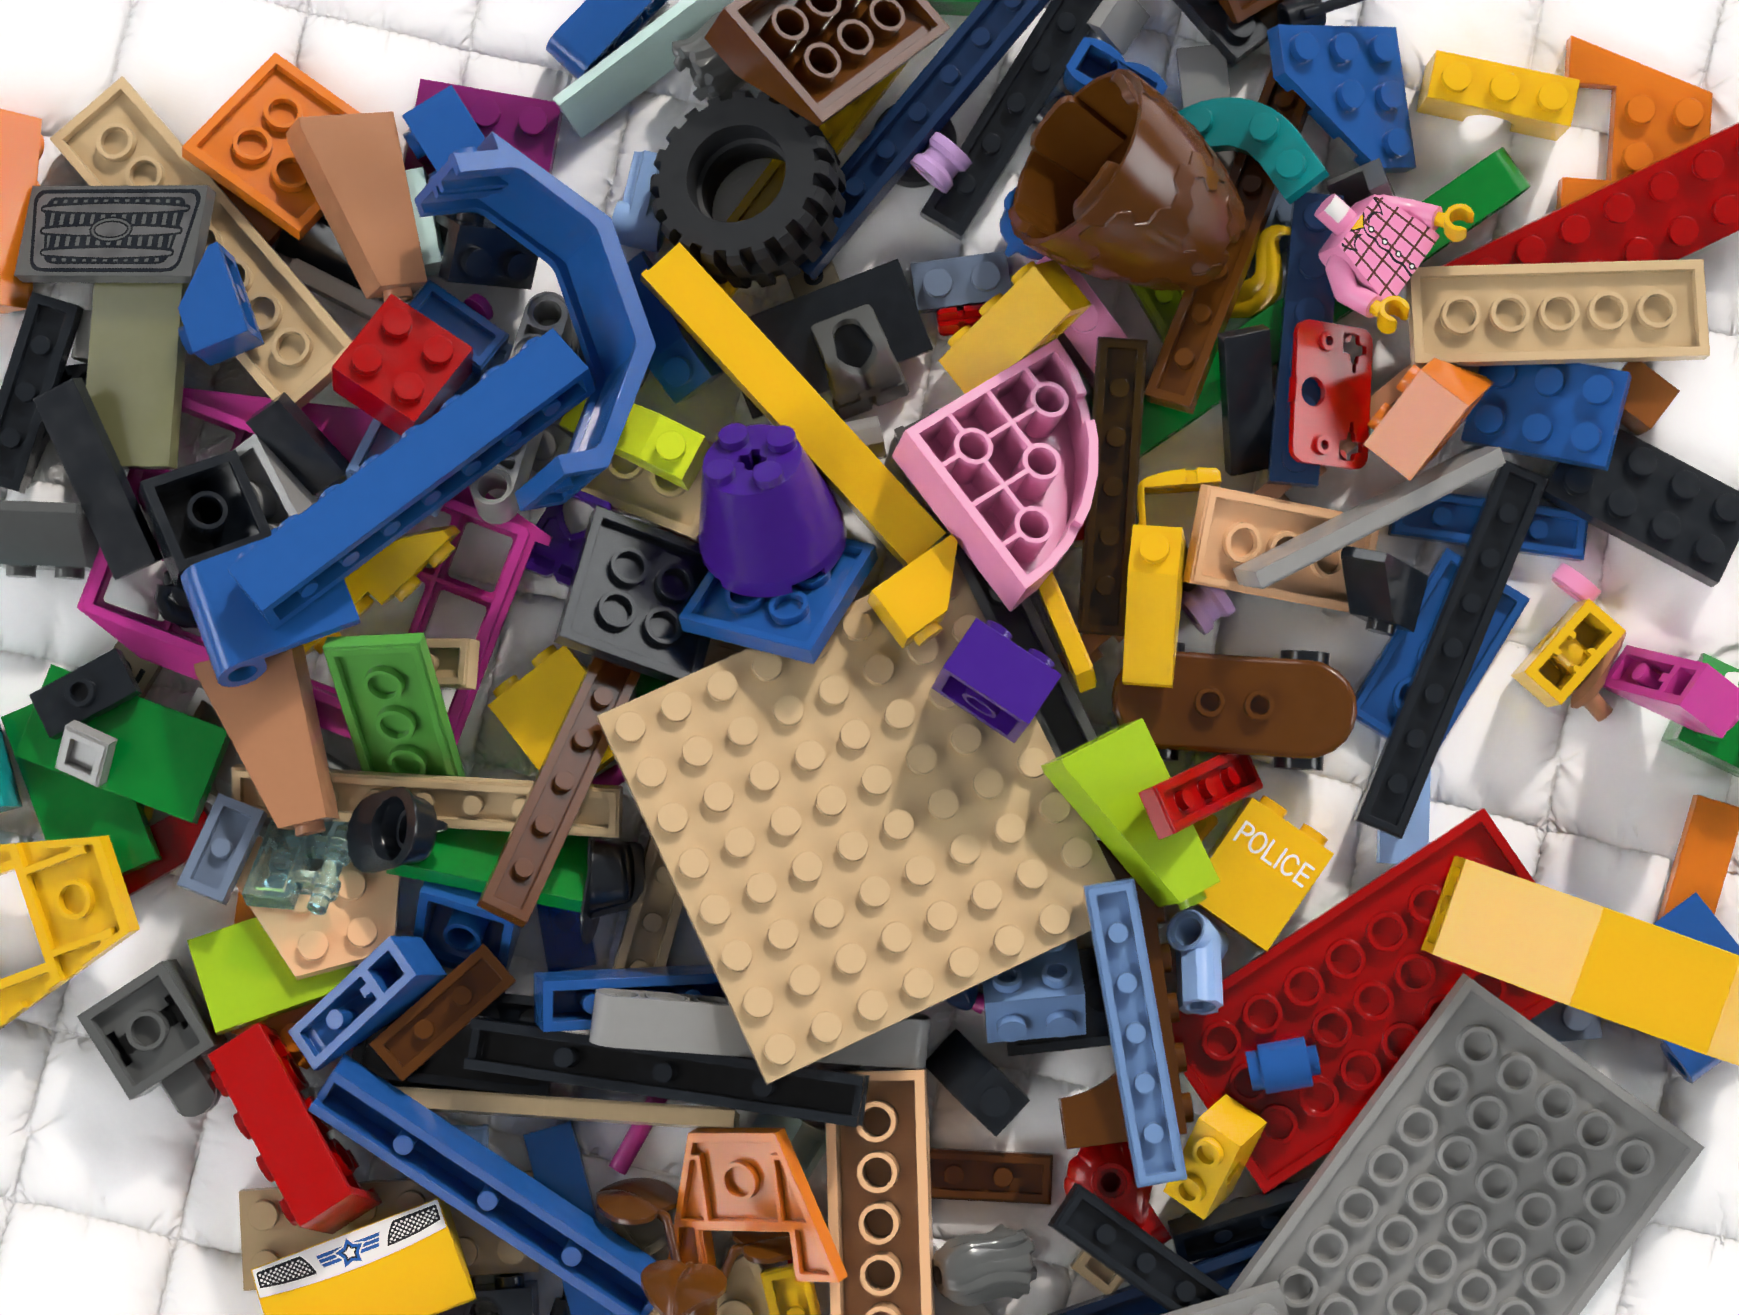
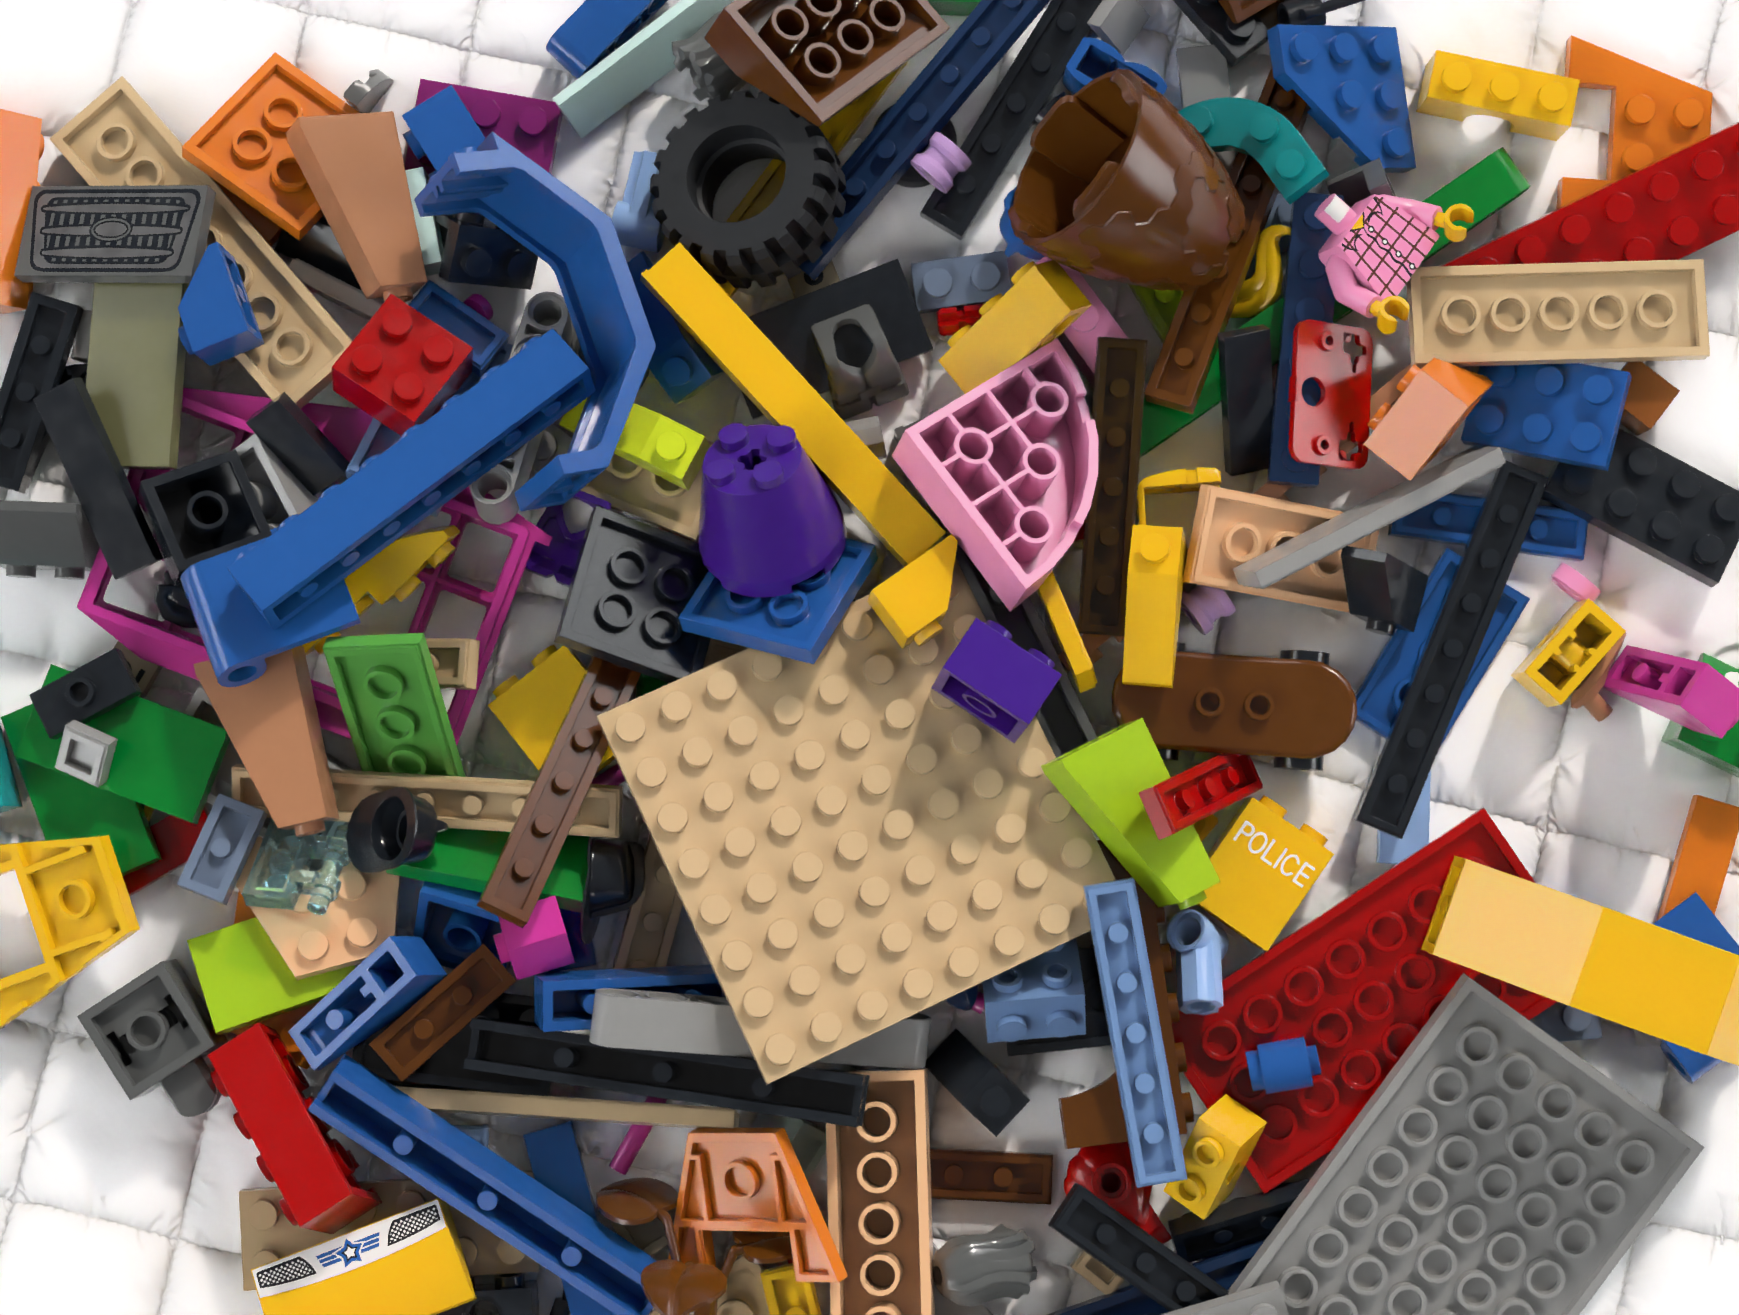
none -> dark grey tile [343,69,394,113]
none -> dark pink brick [493,895,575,980]

